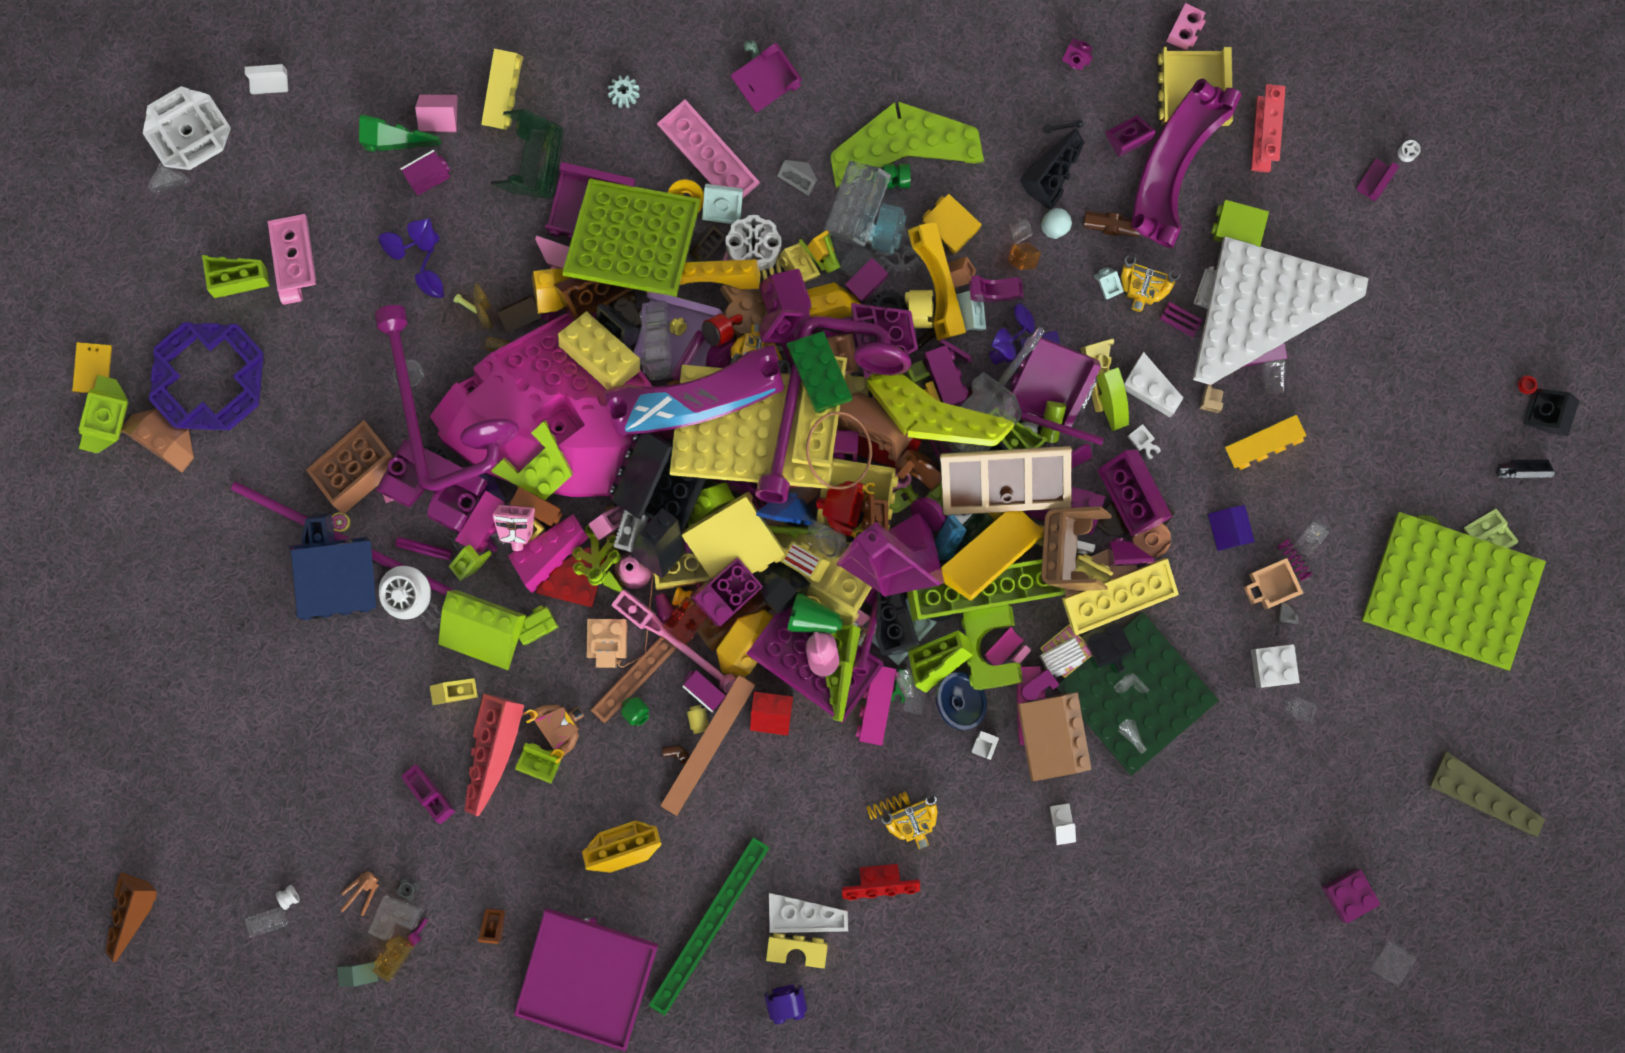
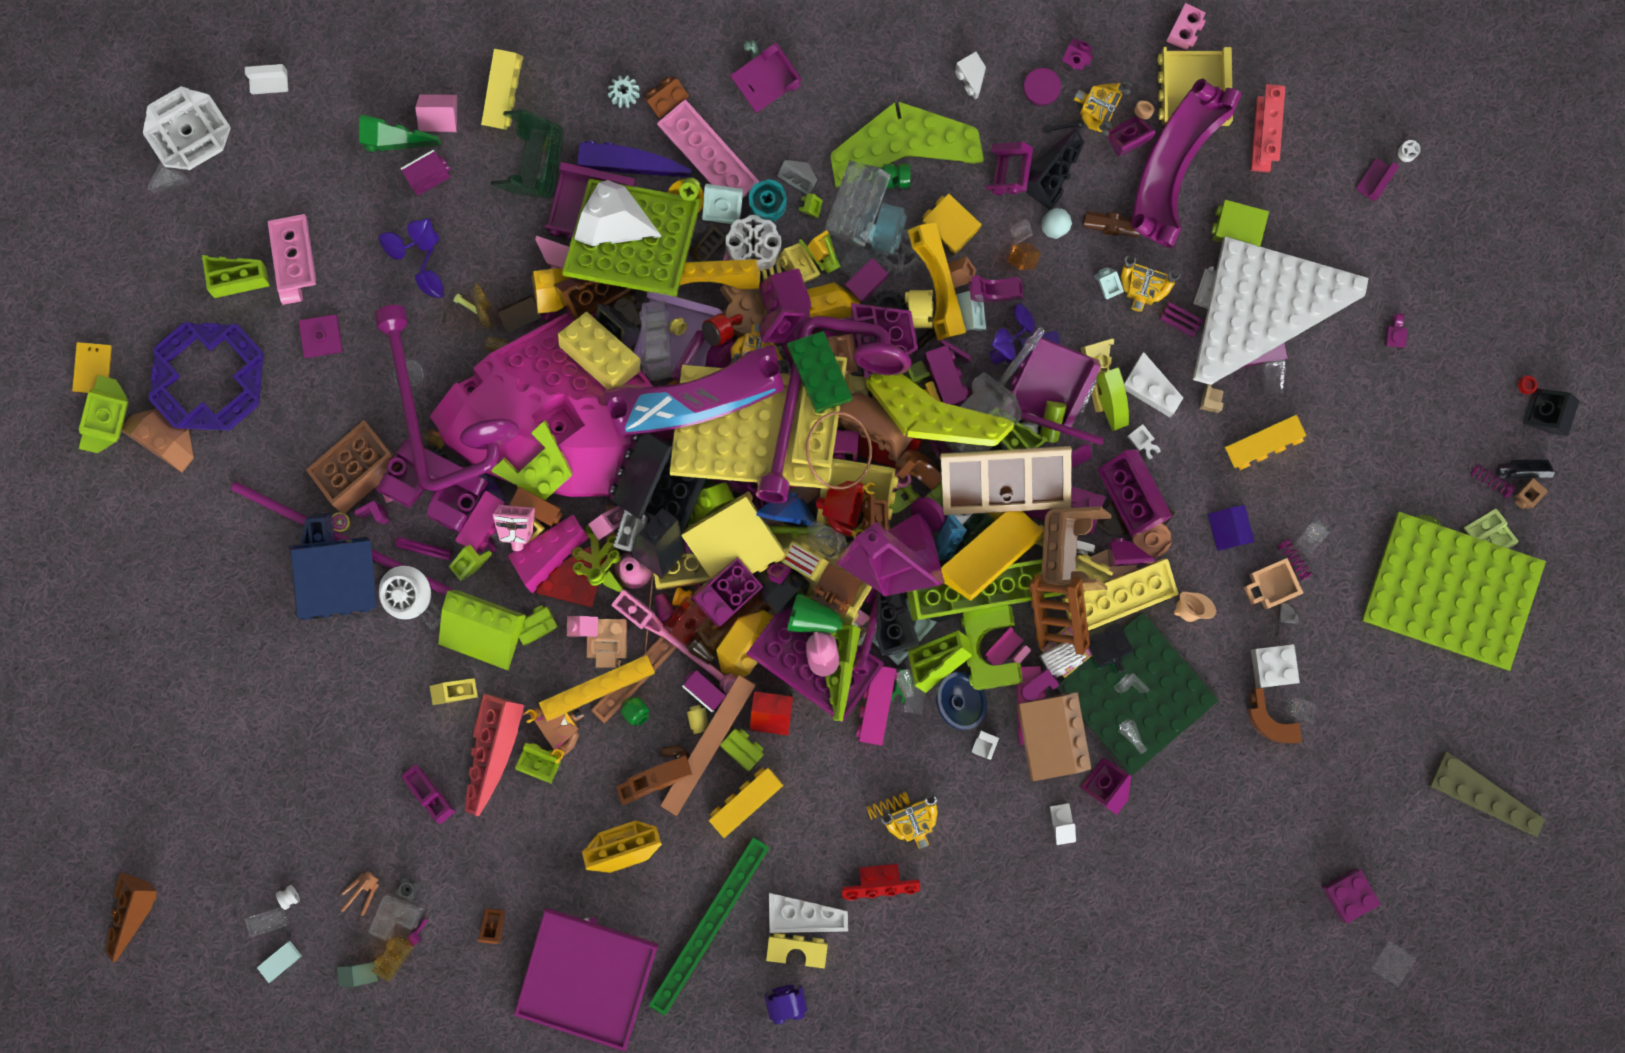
none -> light aqua slope [257,941,302,983]
none -> magenta plate [299,314,343,358]
none -> magenta panel [354,501,391,525]
none -> clear yellow piece [426,429,444,449]
none -> yellow arch [539,655,655,722]
none -> bright pink slope [567,616,598,637]
none -> white wedge [575,180,661,246]
none -> dark purple slope [578,141,692,178]
none -> dark orange slope [616,756,693,805]
none -> dark orange bracket [643,76,689,119]
none -> lime wheel [679,178,701,201]
none -> dark brown cone [686,636,715,664]
none -> yellow brick [708,767,784,838]
none -> lime brick [720,728,764,772]
none -> teal brick [749,179,787,222]
none -> magenta tile [767,563,791,584]
none -> lime tile [799,193,823,218]
none -> dark orange hinge [811,564,863,616]
none -> white slope [955,52,986,99]
none -> magenta panel [985,141,1033,196]
none -> magenta tile [1023,68,1061,106]
none -> dark orange fence [1029,574,1090,655]
none -> torso [1074,80,1133,136]
none -> magenta slope [1080,757,1131,815]
none -> light nougat tile [1134,101,1154,119]
none -> light nougat piece [1174,592,1216,622]
none -> dark orange arch [1247,688,1302,743]
none -> magenta plate [1385,313,1408,348]
none -> magenta piece [1470,464,1515,498]
none -> medium nougat brick [1513,478,1548,509]

